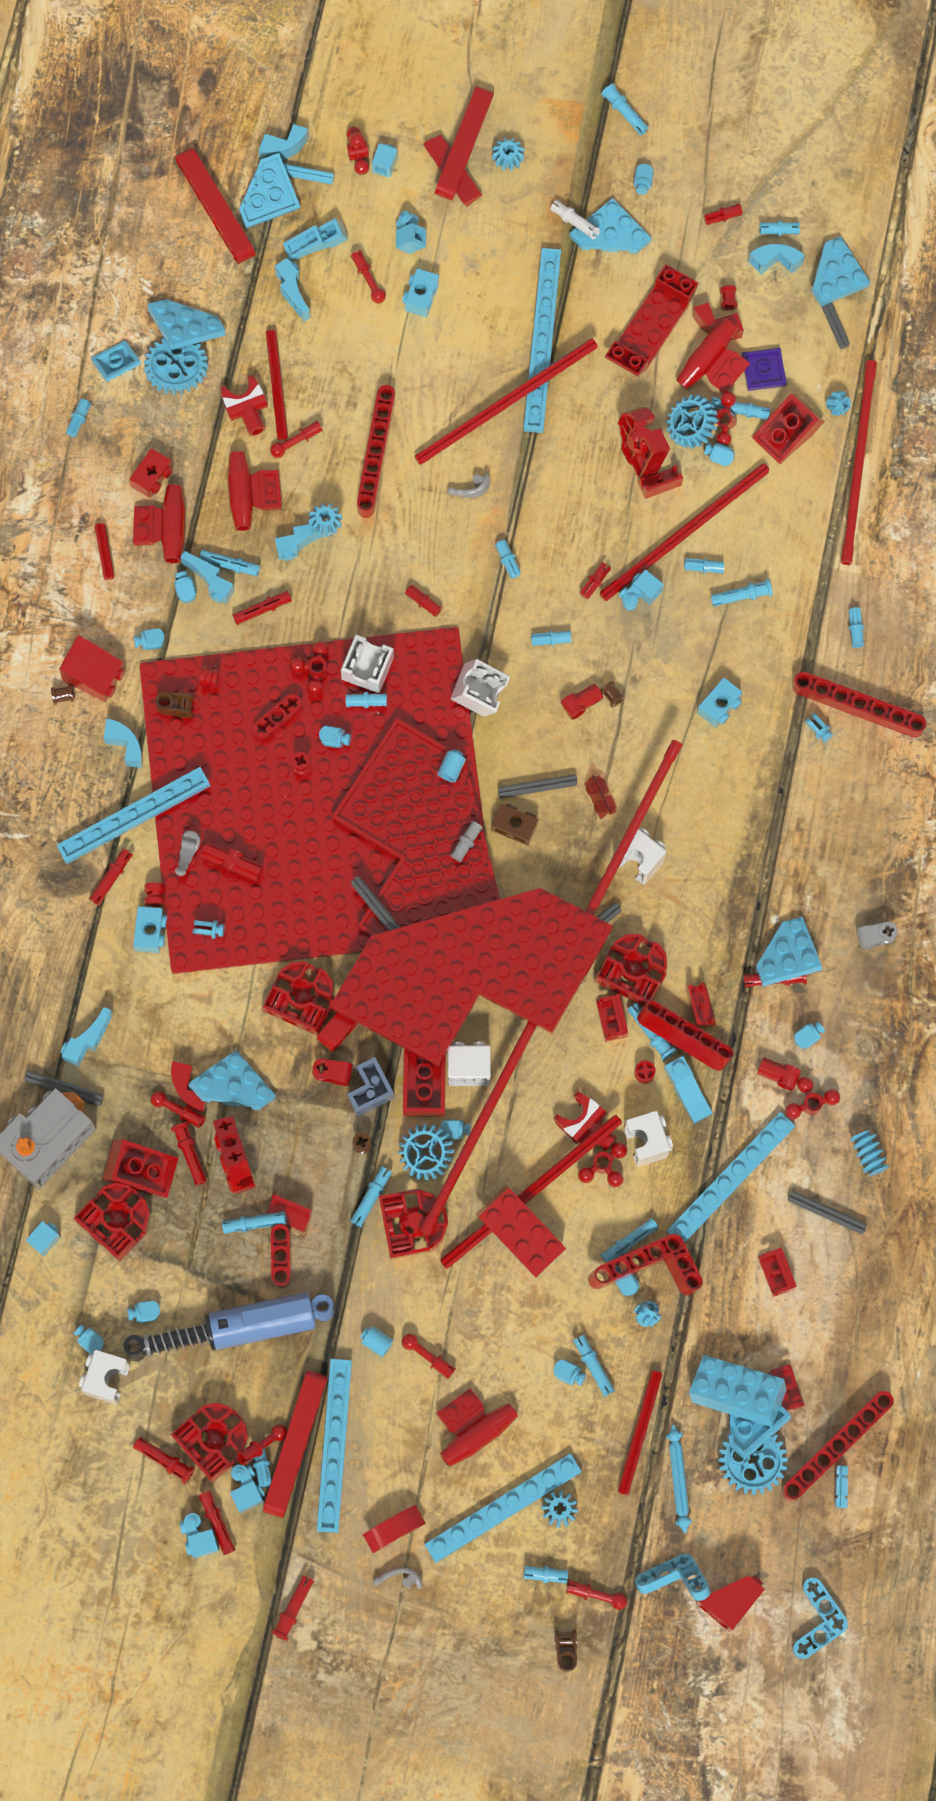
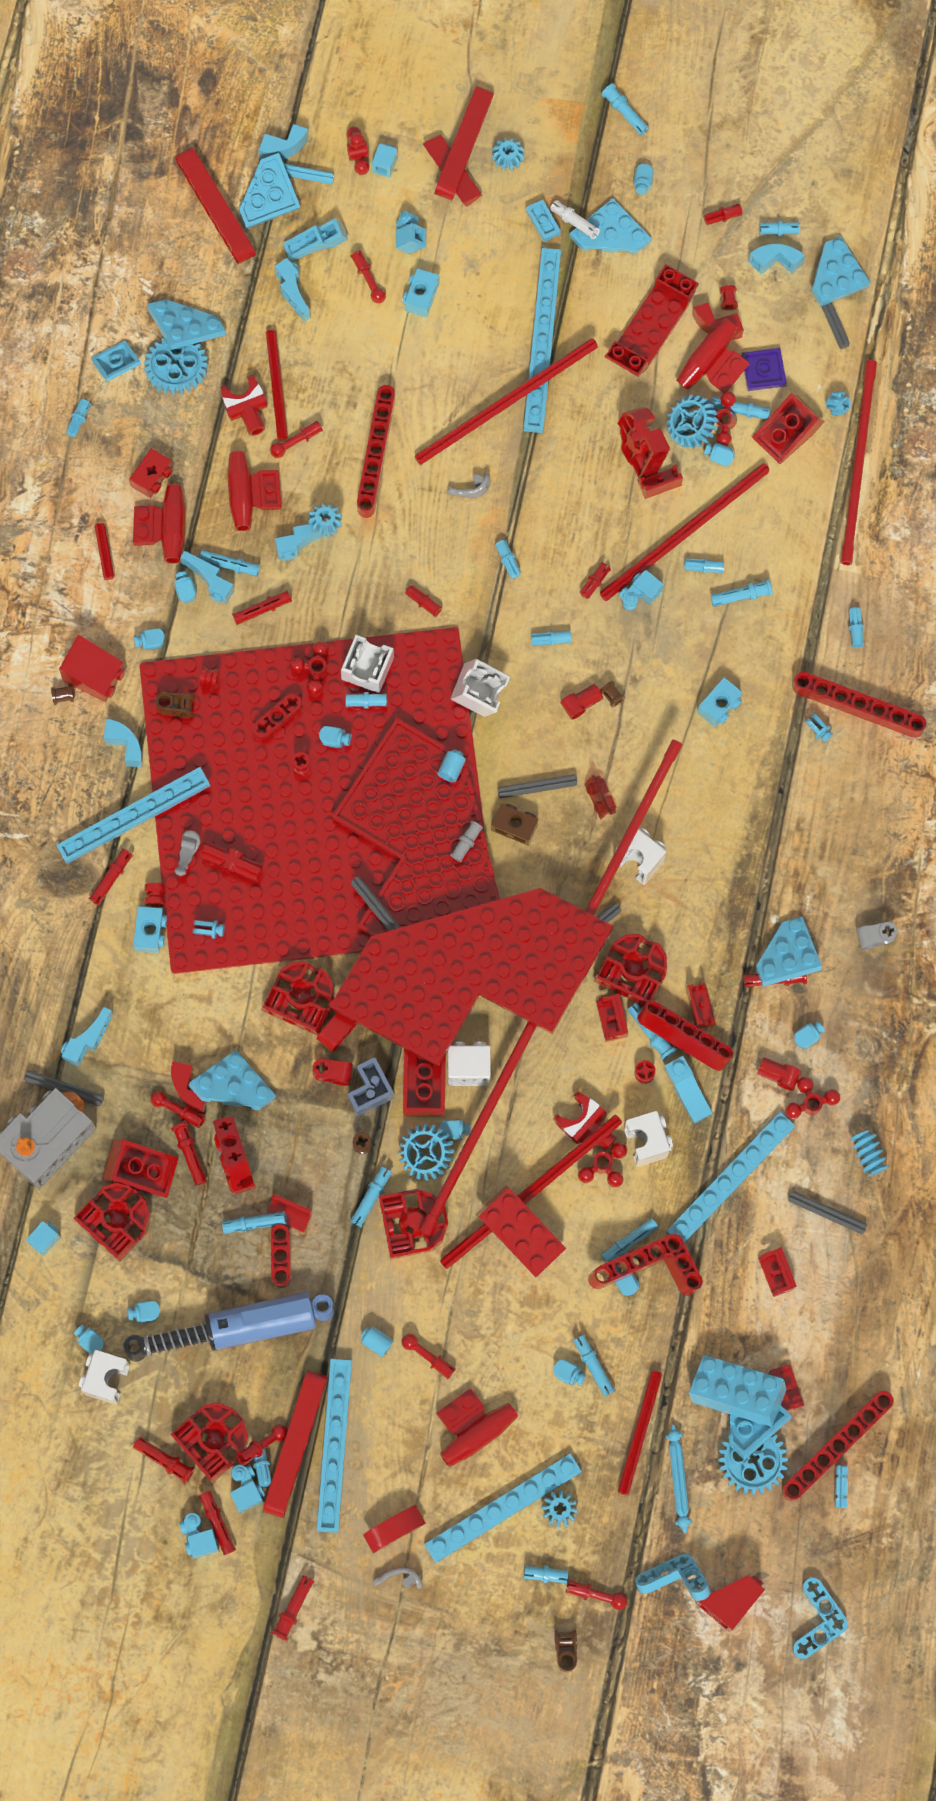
medium azure gear [634,1301,661,1327] -> none
none -> medium azure plate [526,200,561,243]

